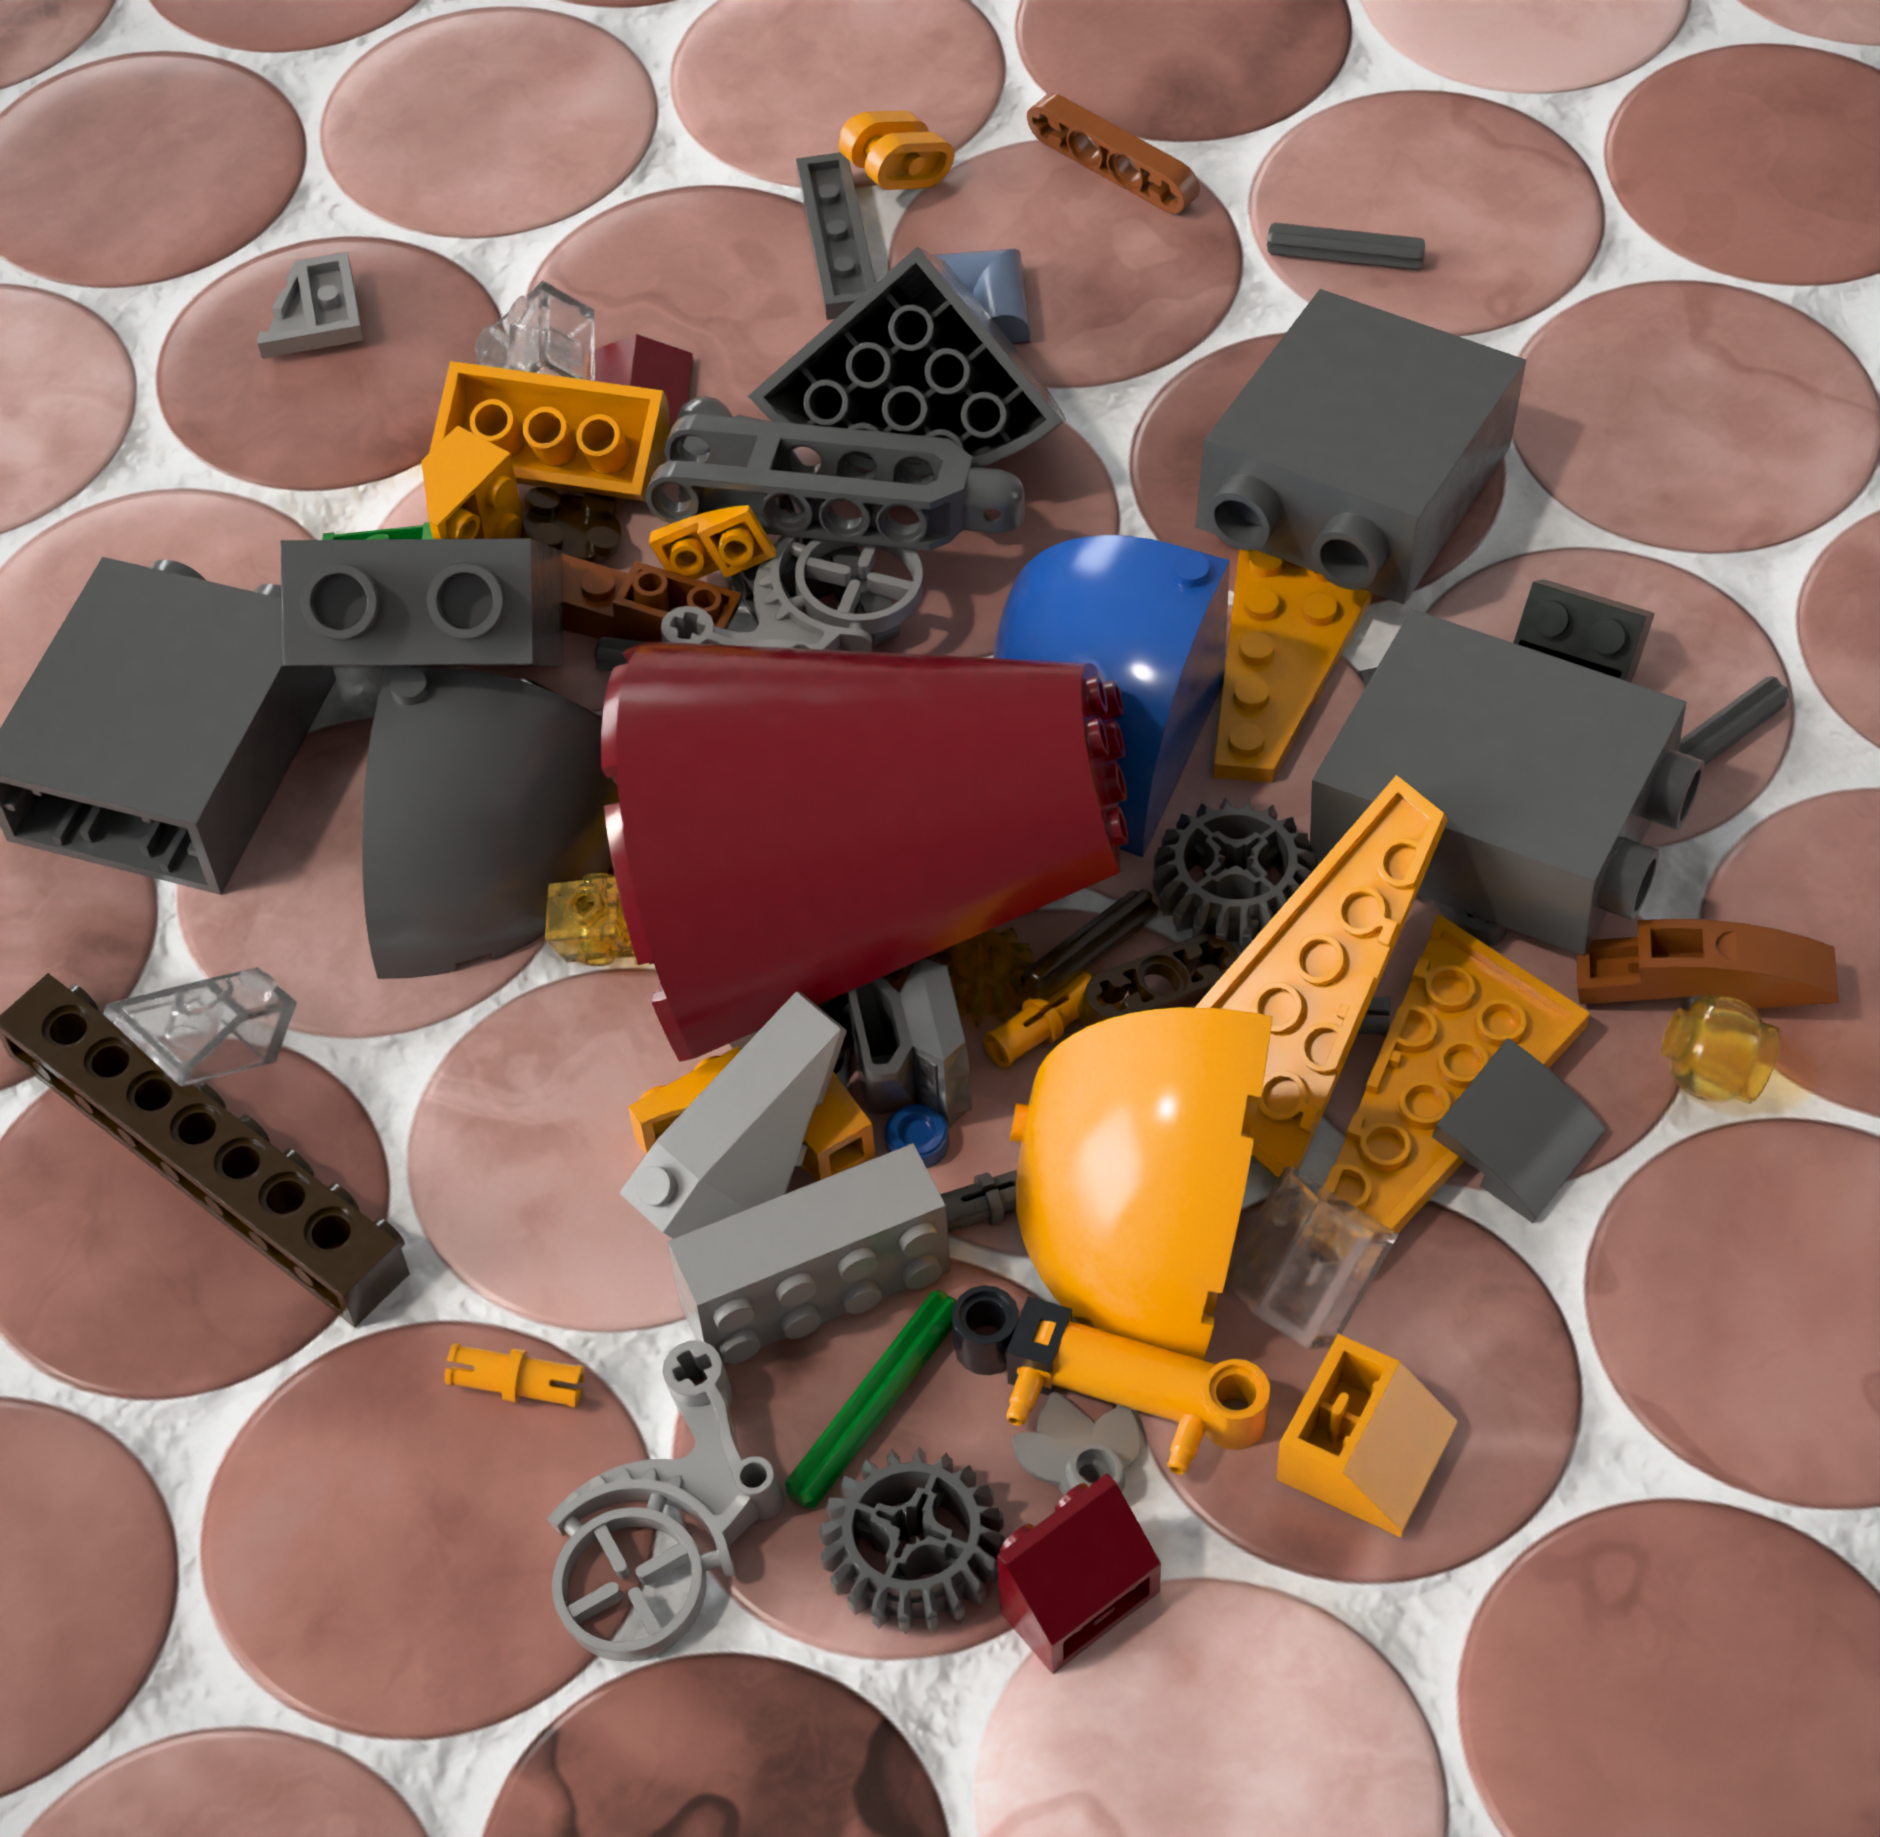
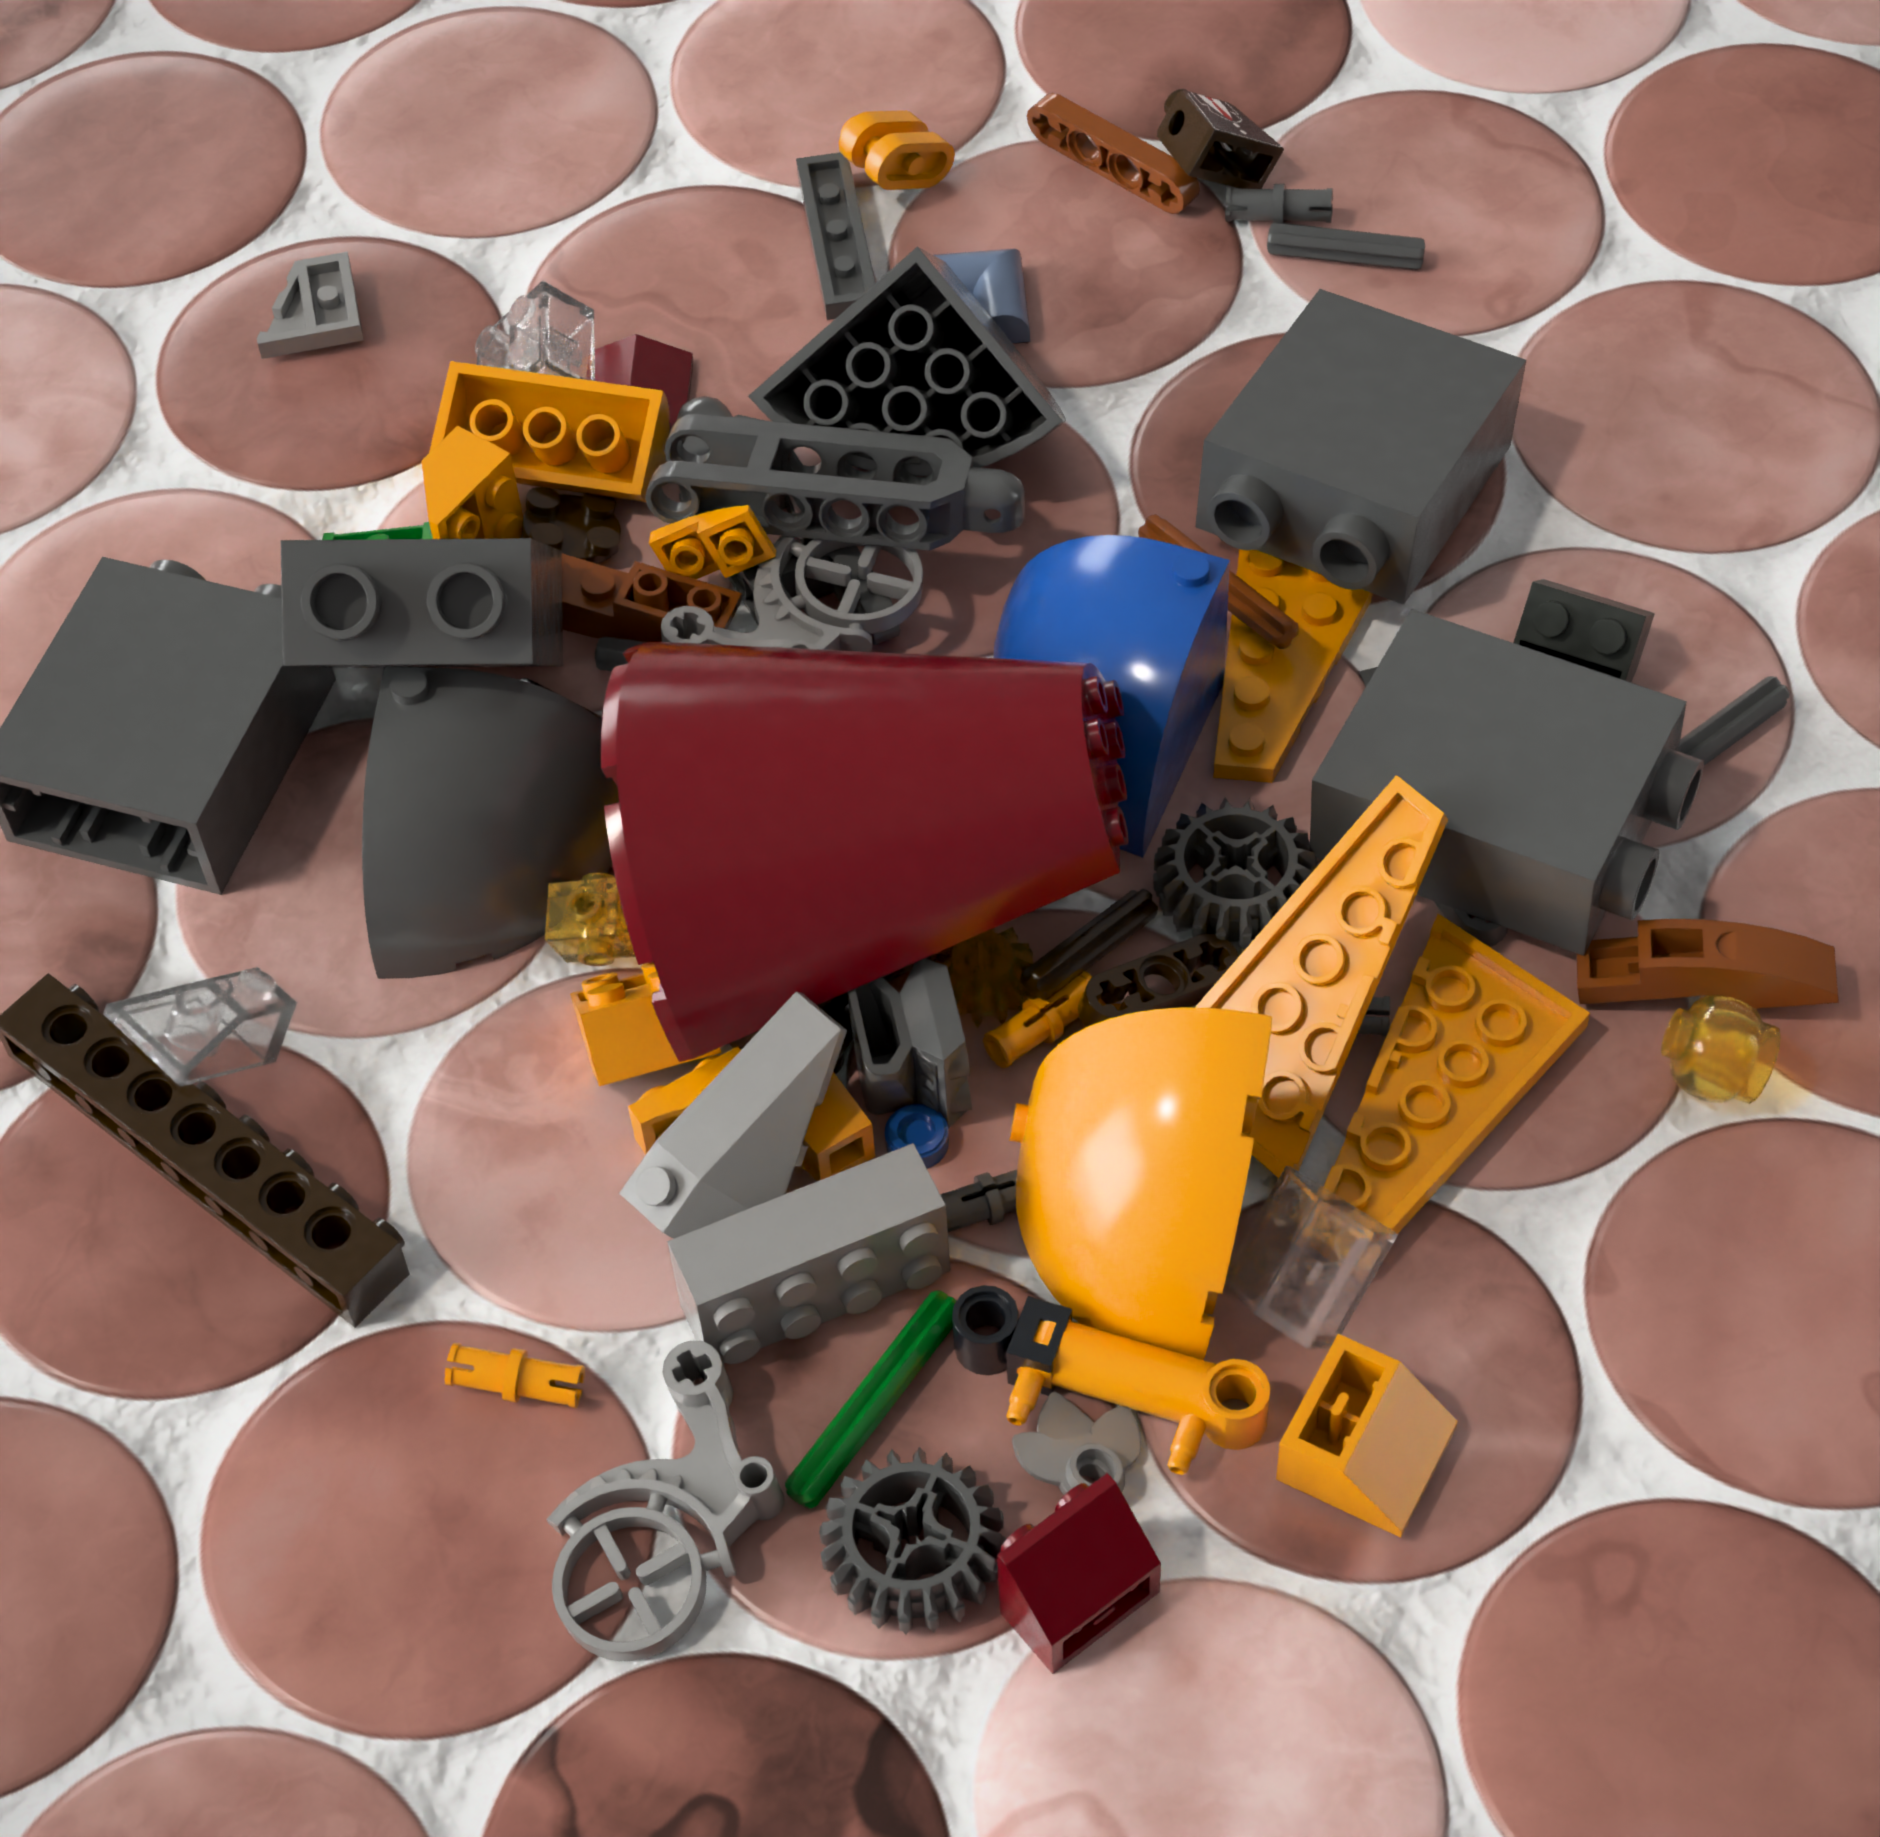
dark grey slope [1432,1038,1606,1223] -> none
none -> light orange slope [570,963,721,1086]
none -> dark orange axle [1138,514,1299,649]
none -> dark brown torso [1157,89,1284,189]
none -> dark grey pin [1225,184,1333,223]

